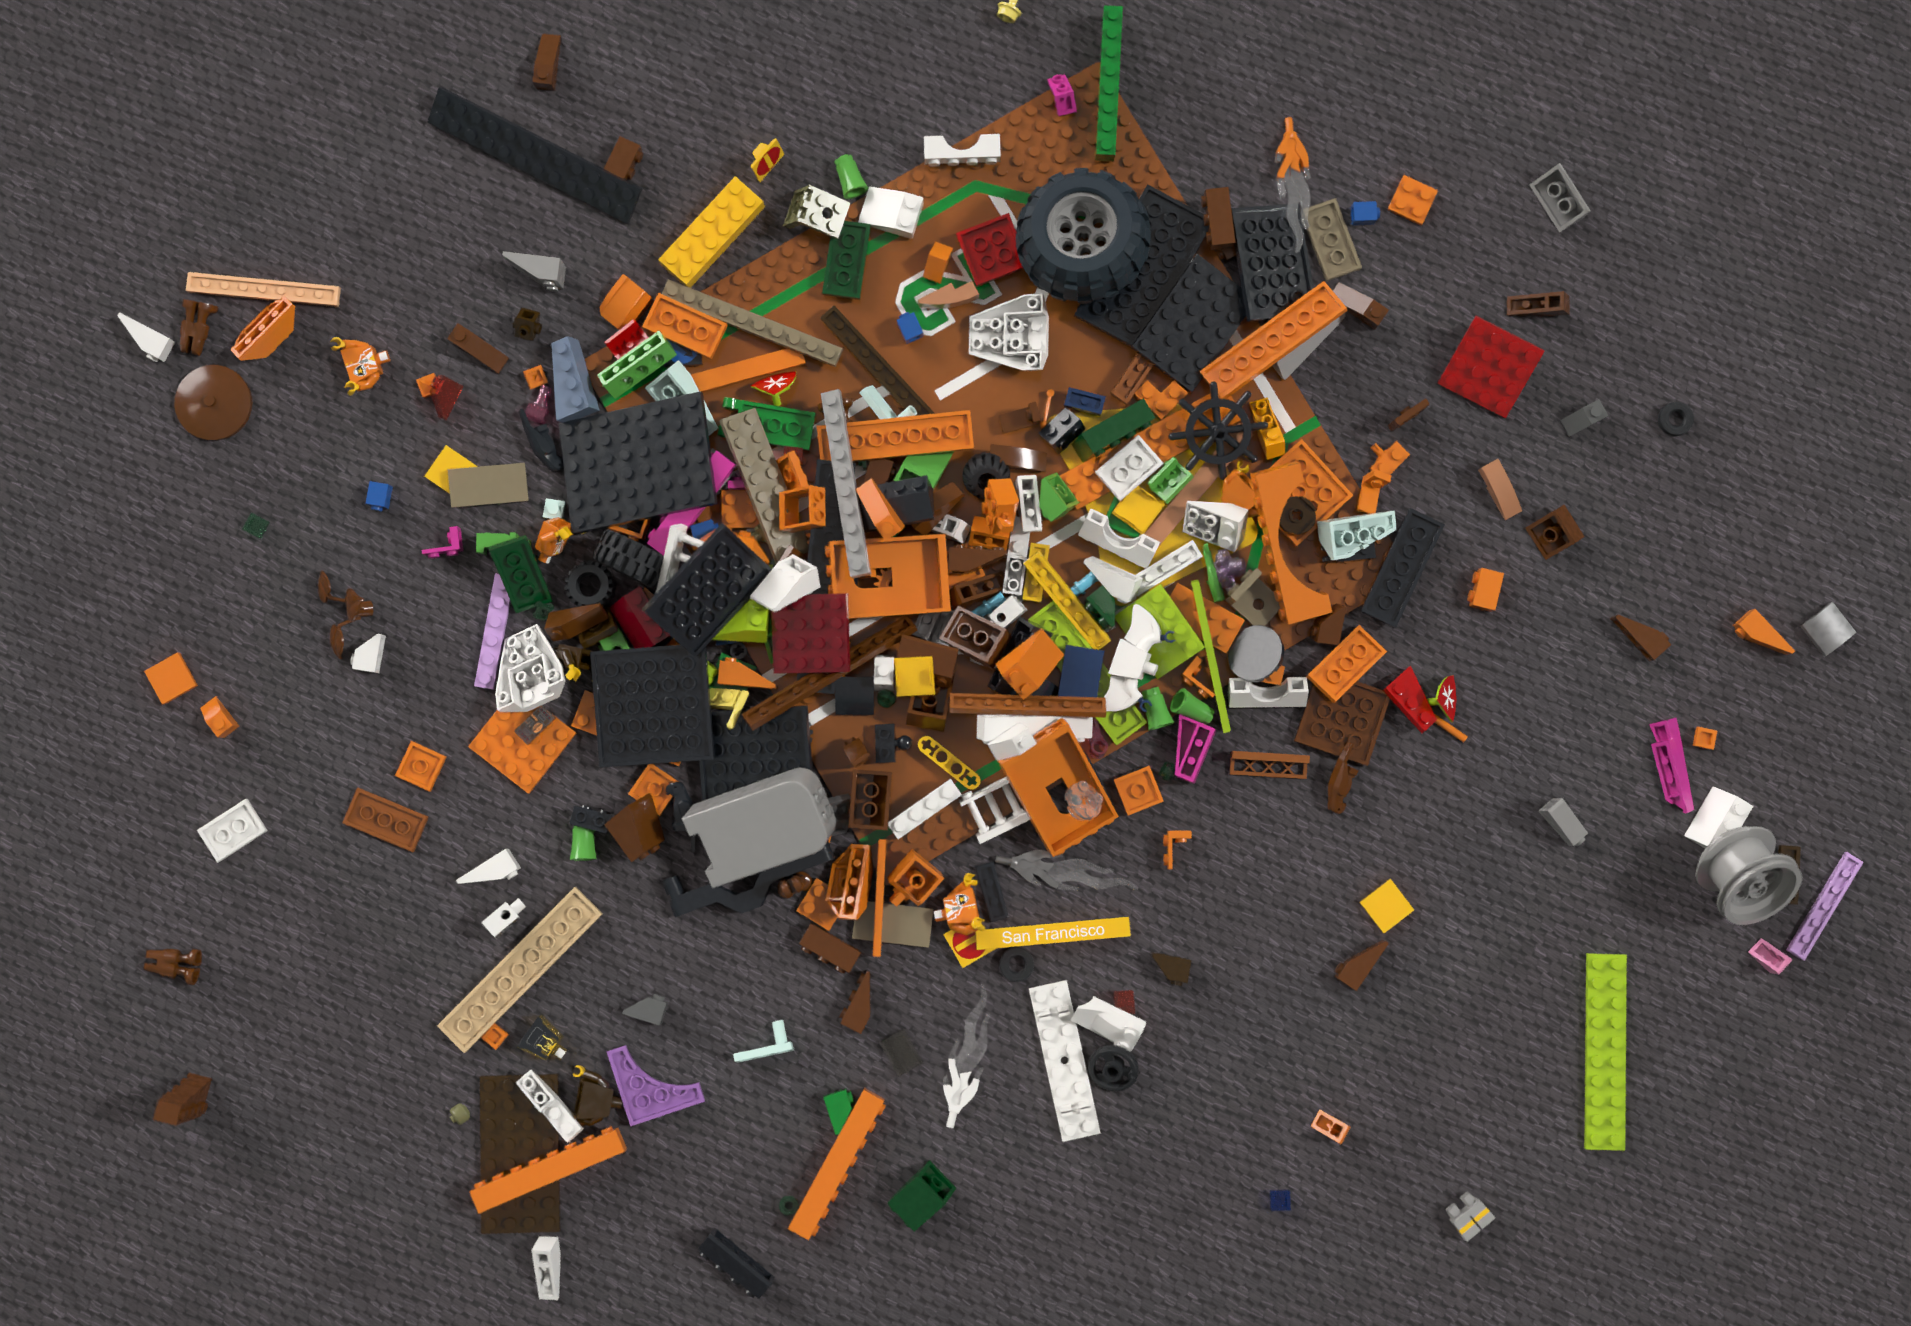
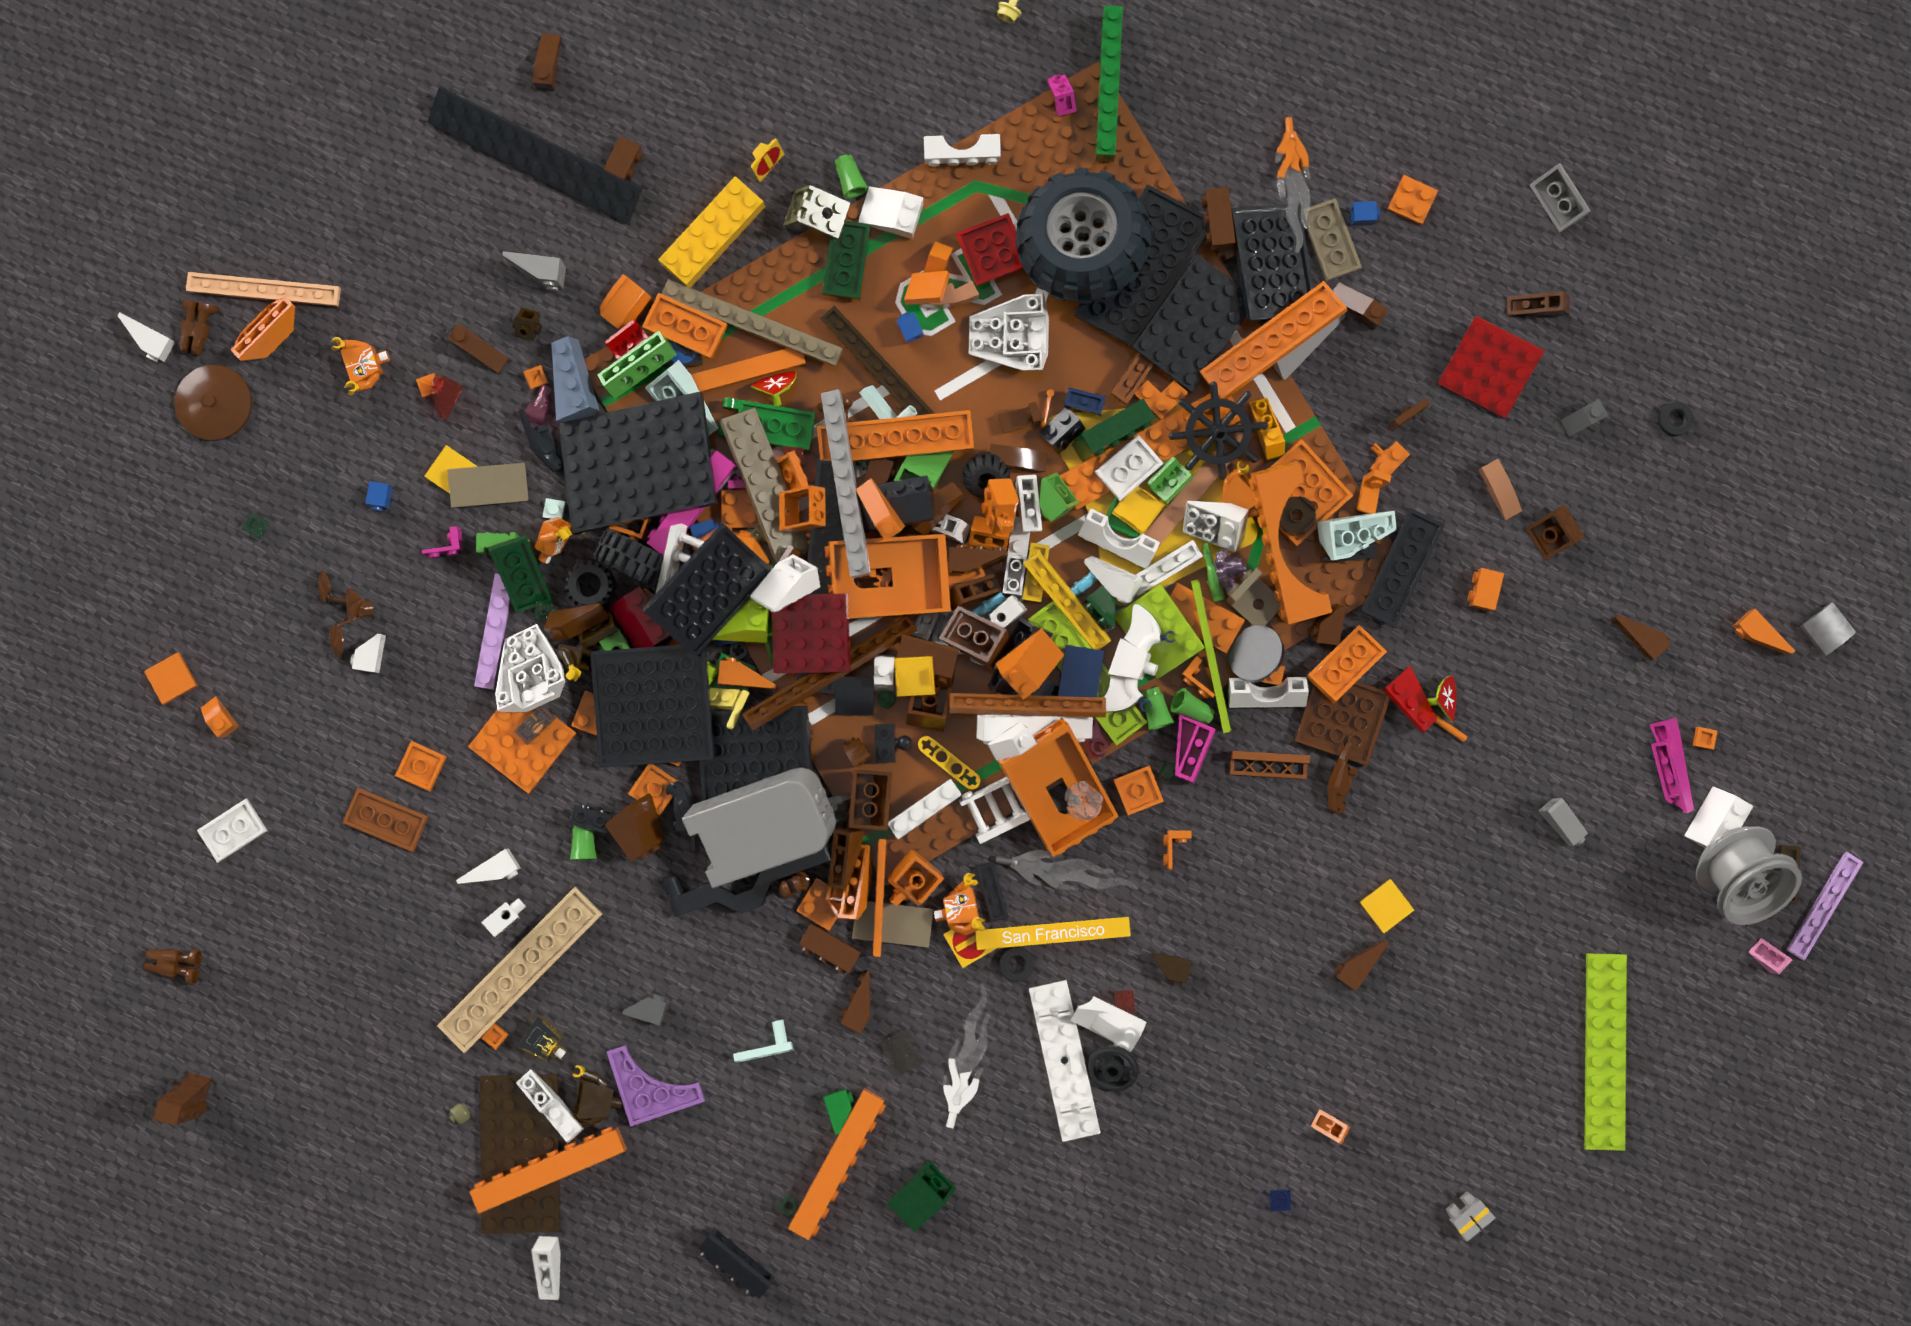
none -> reddish brown slope [828,827,863,890]
none -> orange tile [904,271,950,305]

